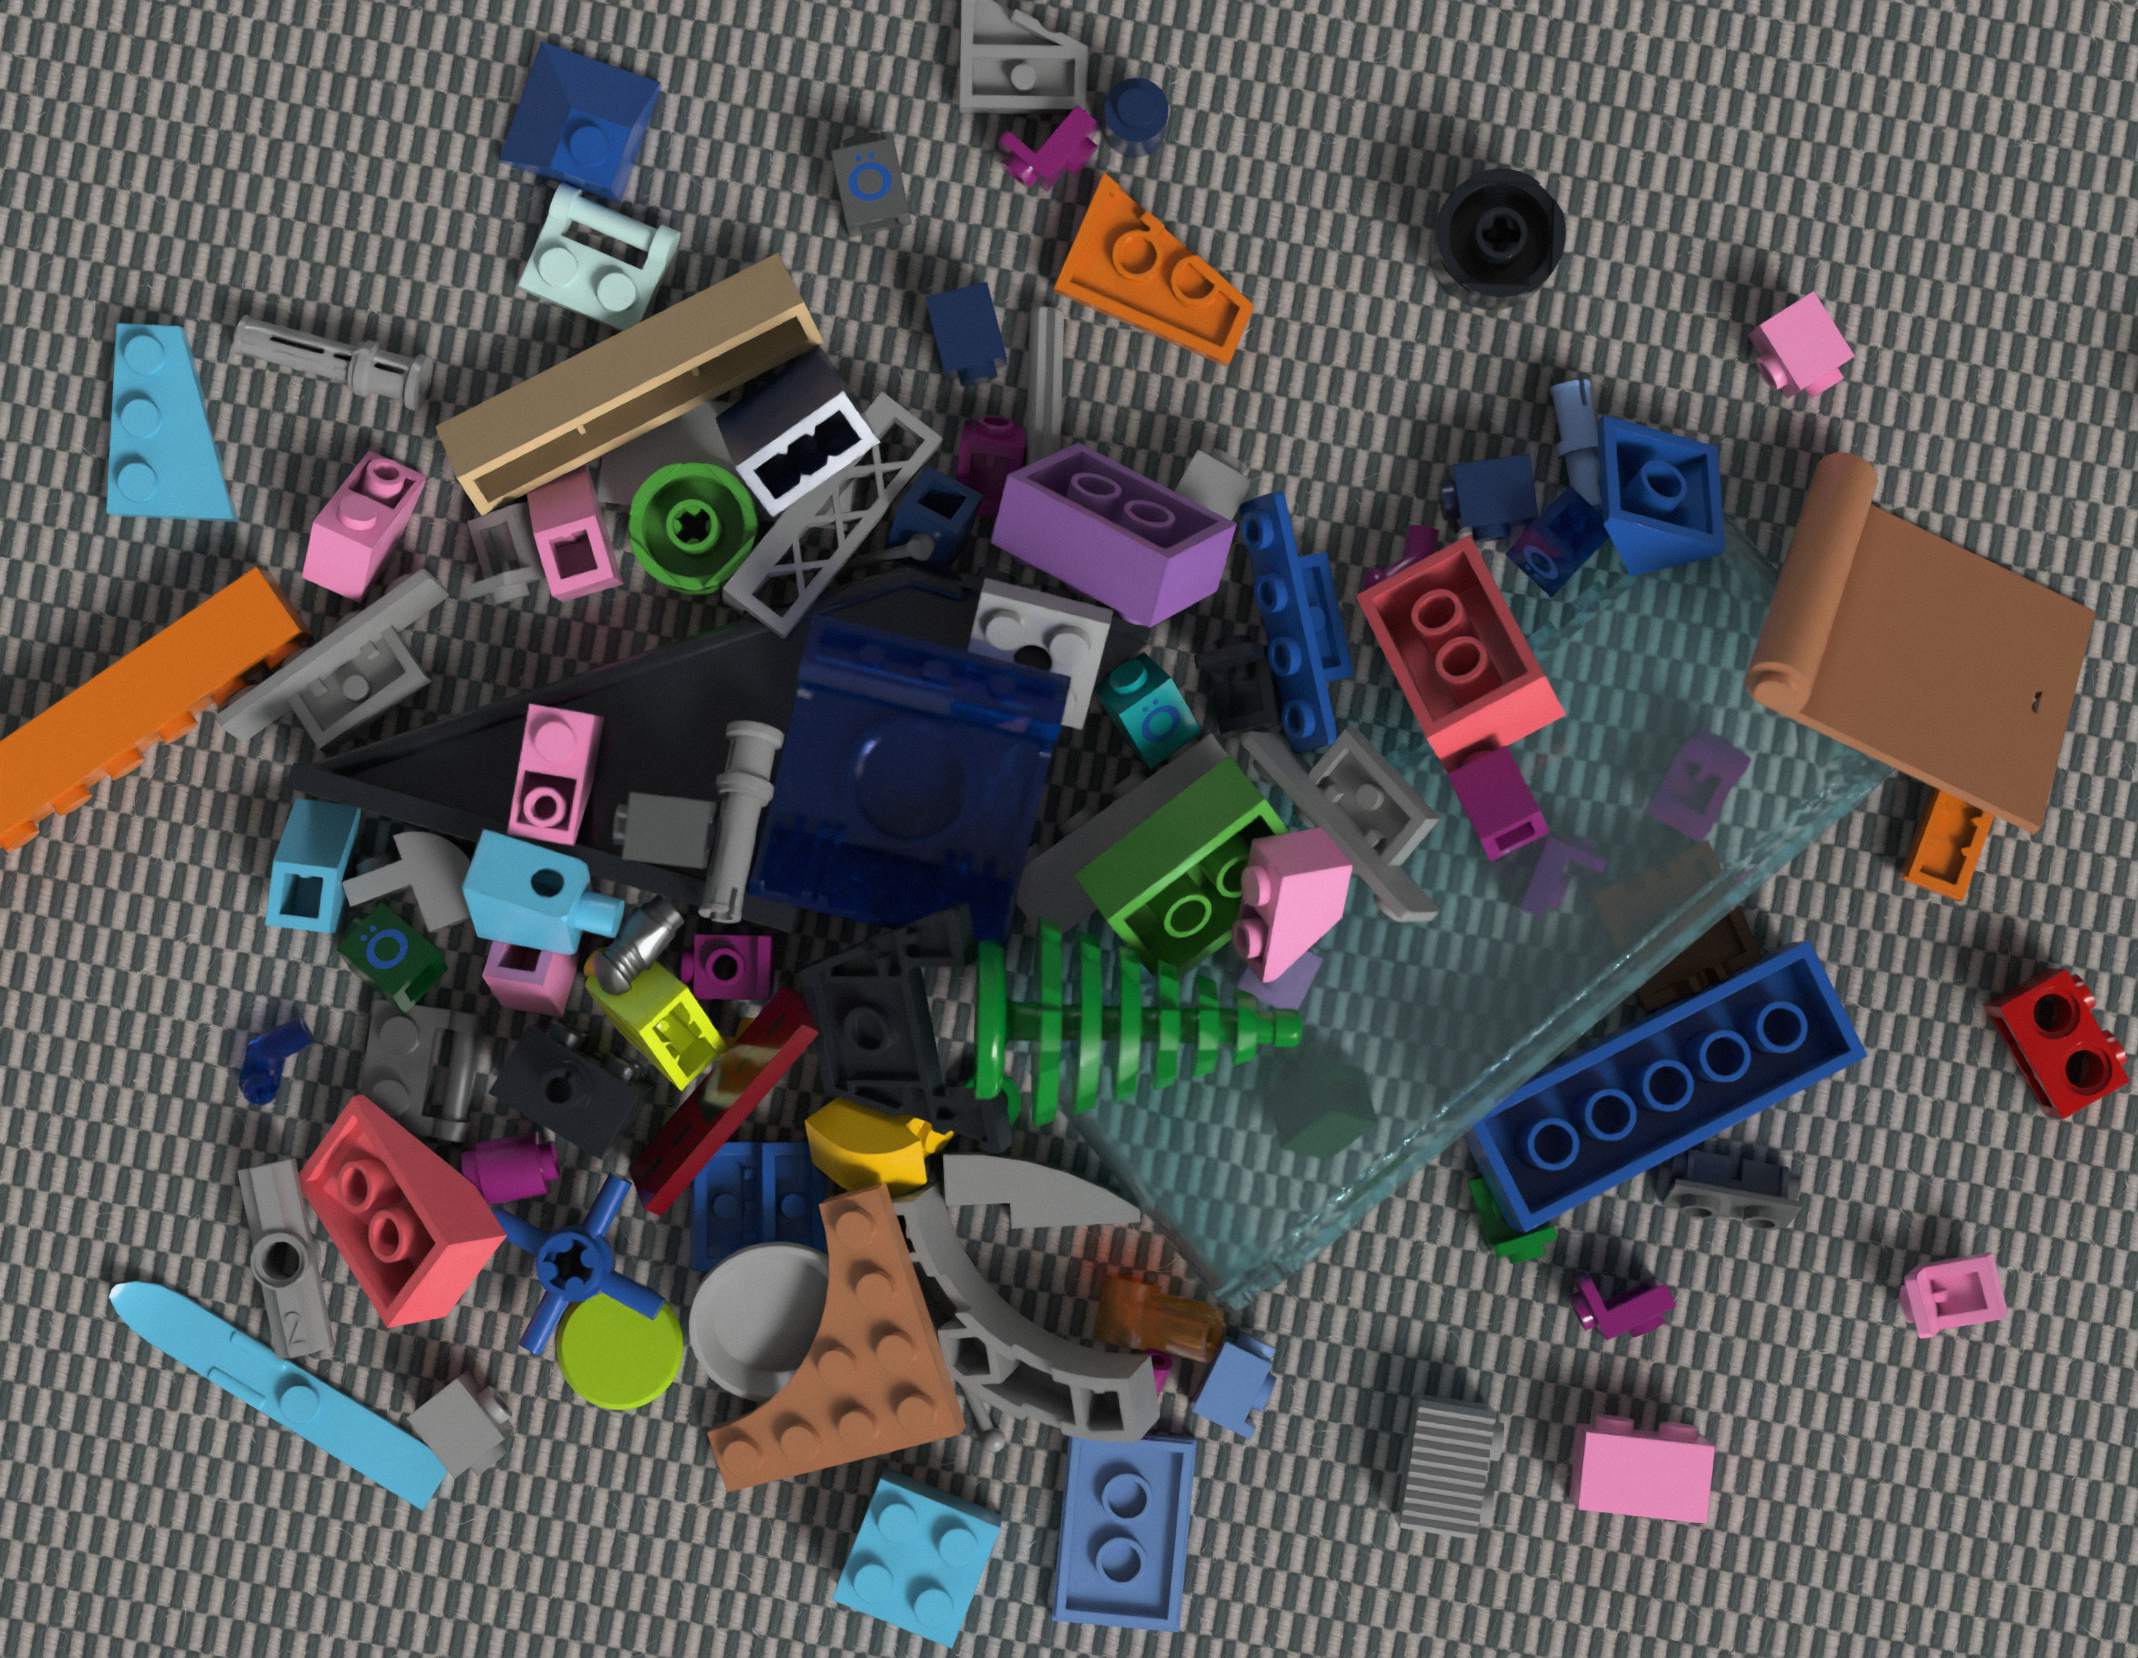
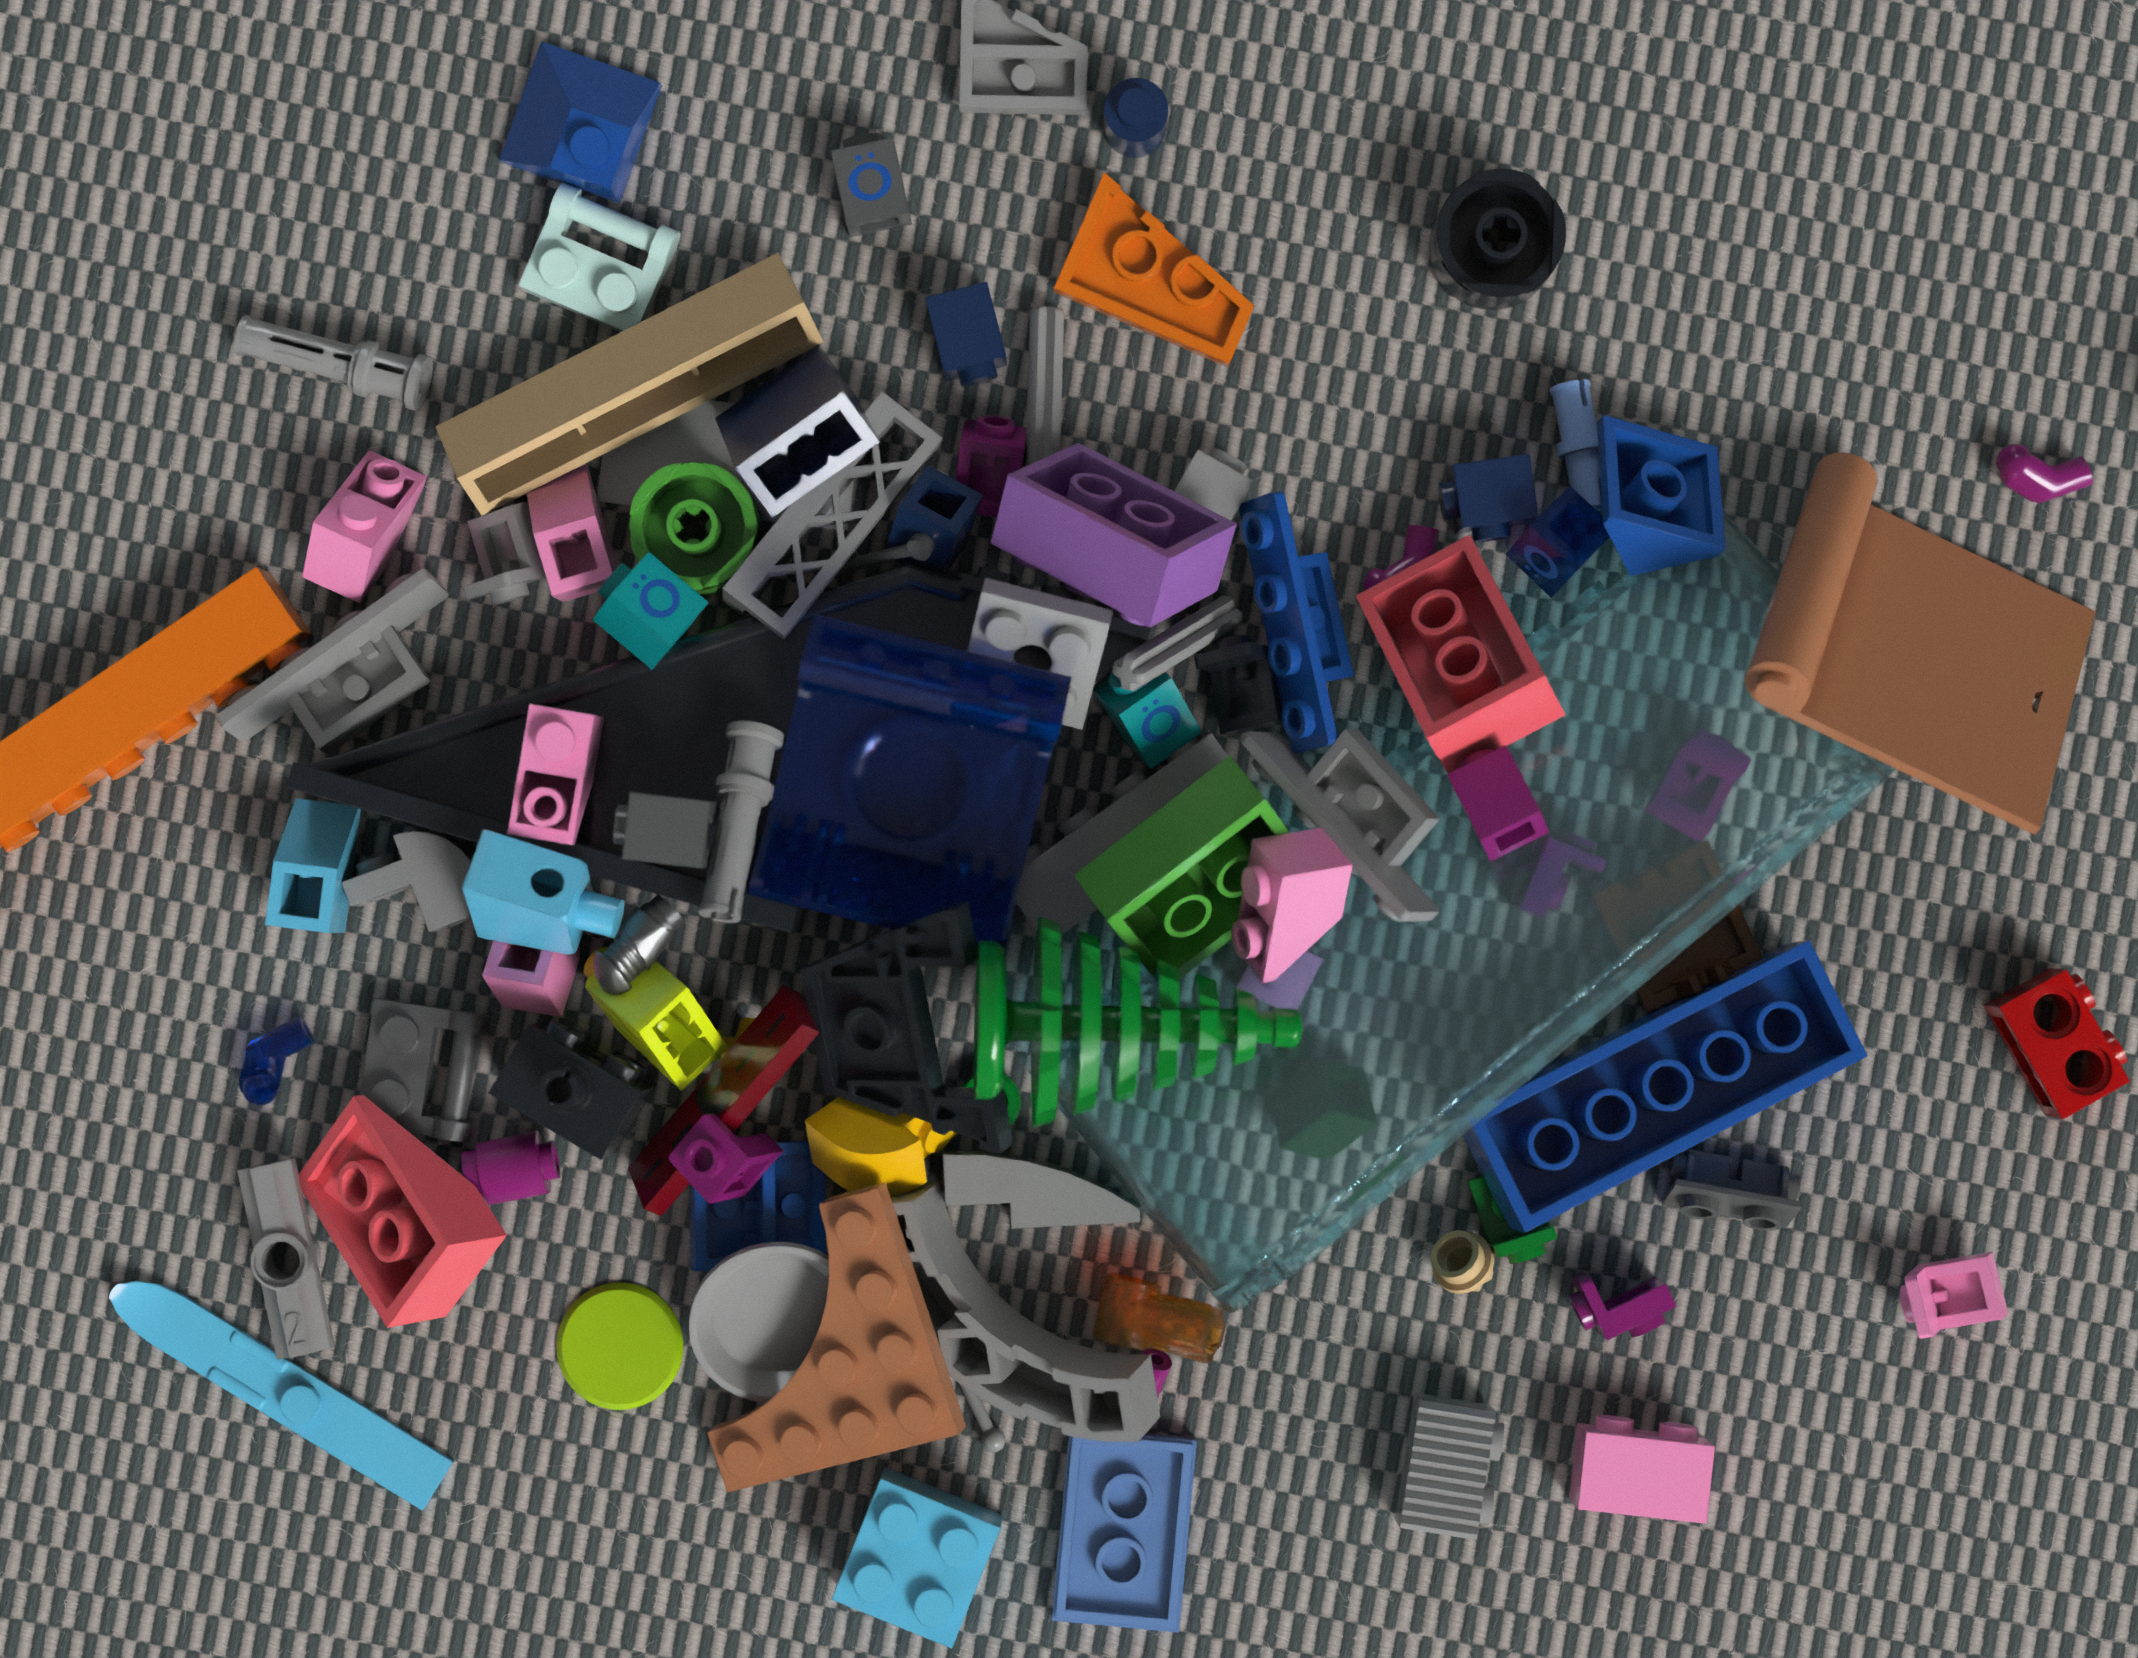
medium azure wing [106,323,239,522] -> none
dark green brick [337,902,448,1015] -> none
light grey brick [407,1370,515,1479] -> none
blue bar [492,1172,666,1355] -> none
magenta brick [681,934,776,1001] -> none
magenta bracket [998,105,1098,193] -> none
medium blue brick [1190,1331,1277,1439] -> none
bright pink brick [1748,291,1855,399] -> none
orange plate [1898,786,1994,901] -> none
none -> teal brick [592,551,709,670]
none -> magenta bracket [669,1113,784,1204]
none -> light grey axle [1113,596,1243,691]
none -> tan plate [1431,1230,1494,1294]
none -> magenta arm [1996,444,2093,503]

